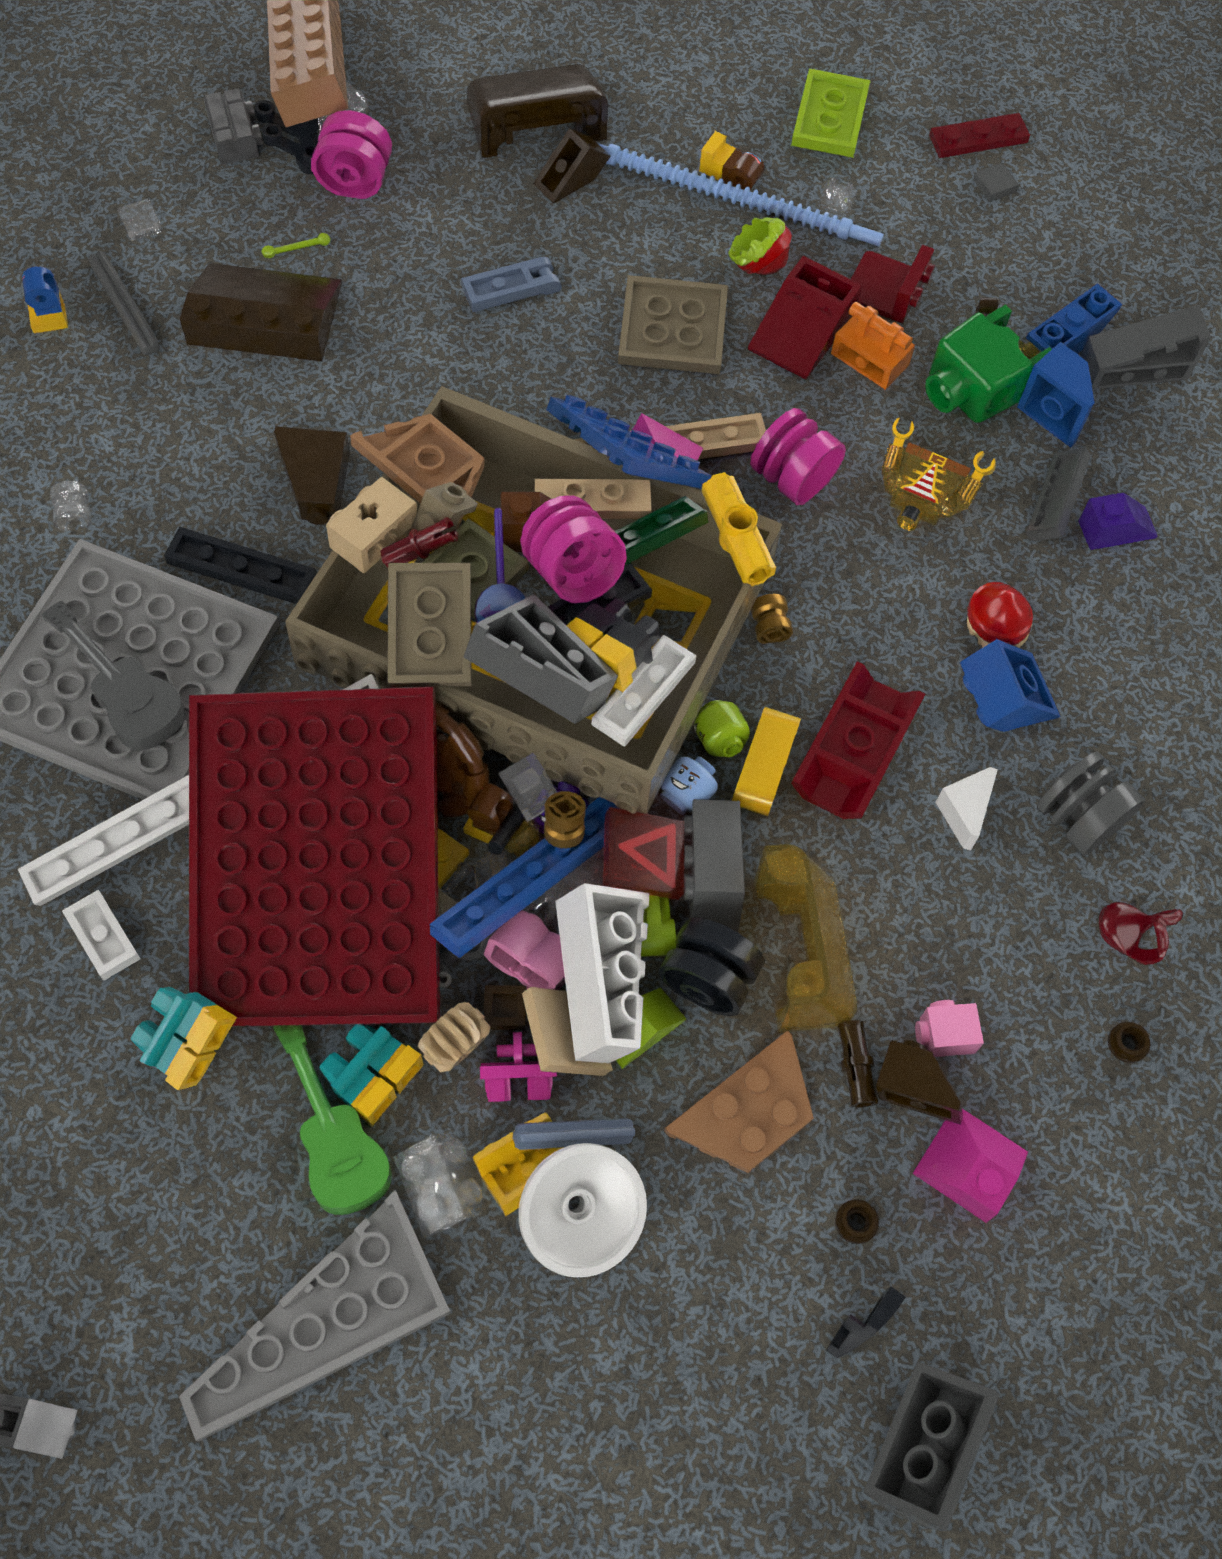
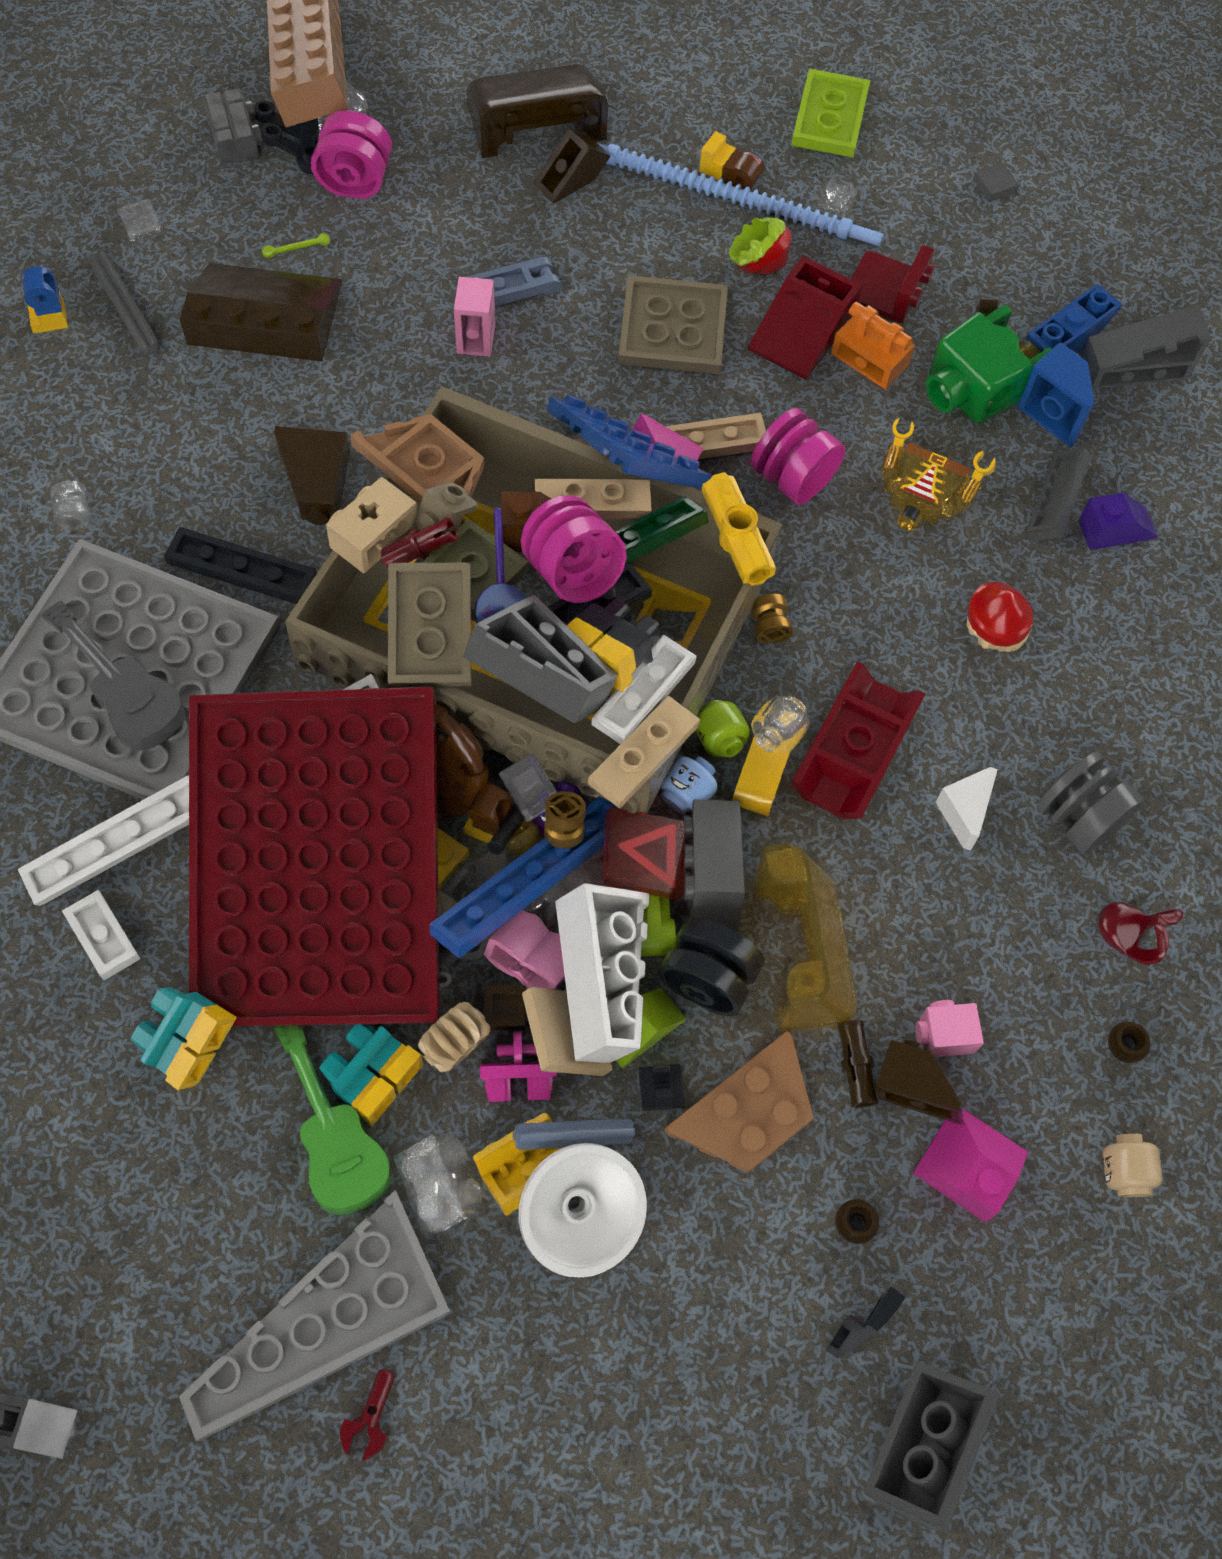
dark red plate [929,113,1030,158] -> none
blue slope [960,639,1061,732] -> none
none -> dark red bar [339,1369,395,1461]
none -> bright pink brick [454,277,495,357]
none -> tan plate [588,696,700,809]
none -> black tile [638,1064,685,1112]
none -> clear head [751,696,810,753]
none -> tan head [1102,1134,1163,1197]

